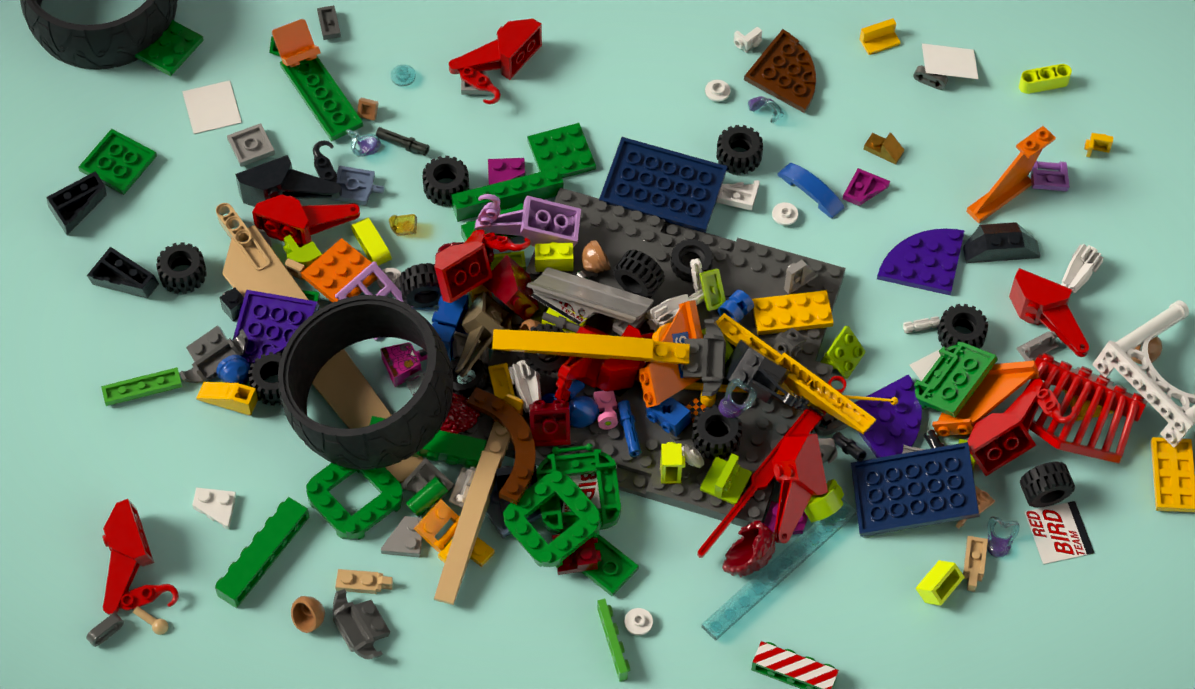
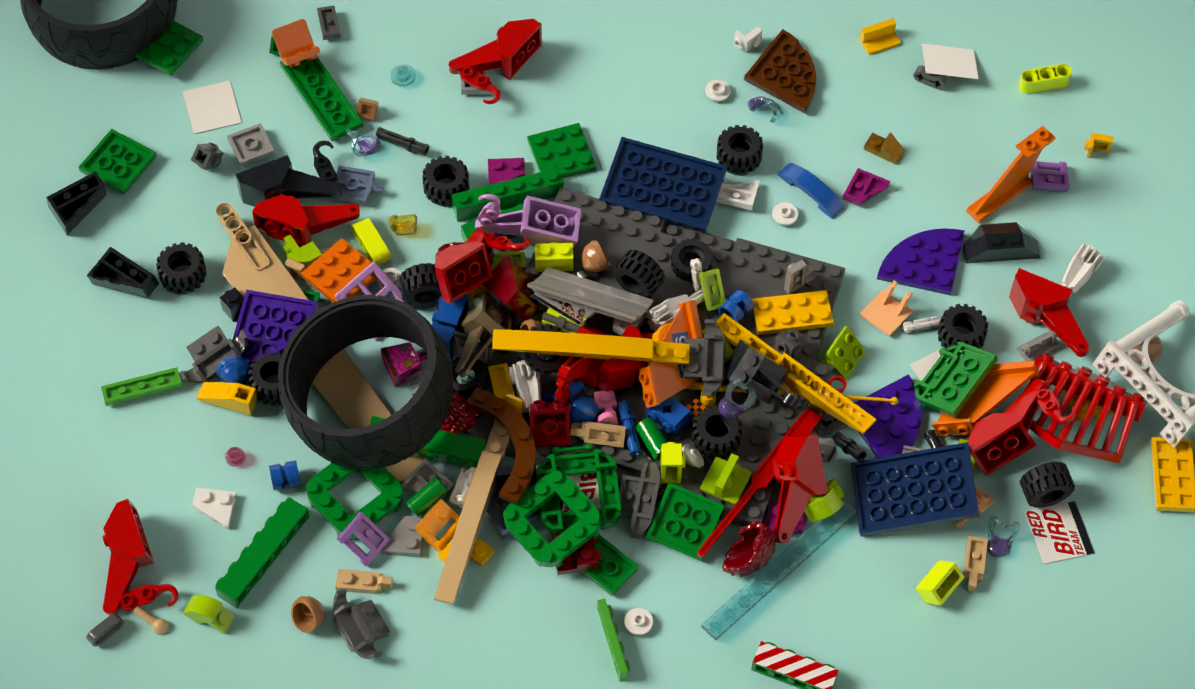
none -> lime brick [183,595,235,633]
none -> dark grey brick [191,142,224,170]
none -> clear pink plate [225,447,245,466]
none -> blue wheel [269,460,301,491]
none -> medium lavender plate [337,512,390,566]
none -> tan hinge [570,421,626,448]
none -> dark grey plate [619,460,661,539]
none -> green pin [636,418,667,461]
none -> green plate [646,482,725,561]
none -> light nougat plate [860,280,913,337]

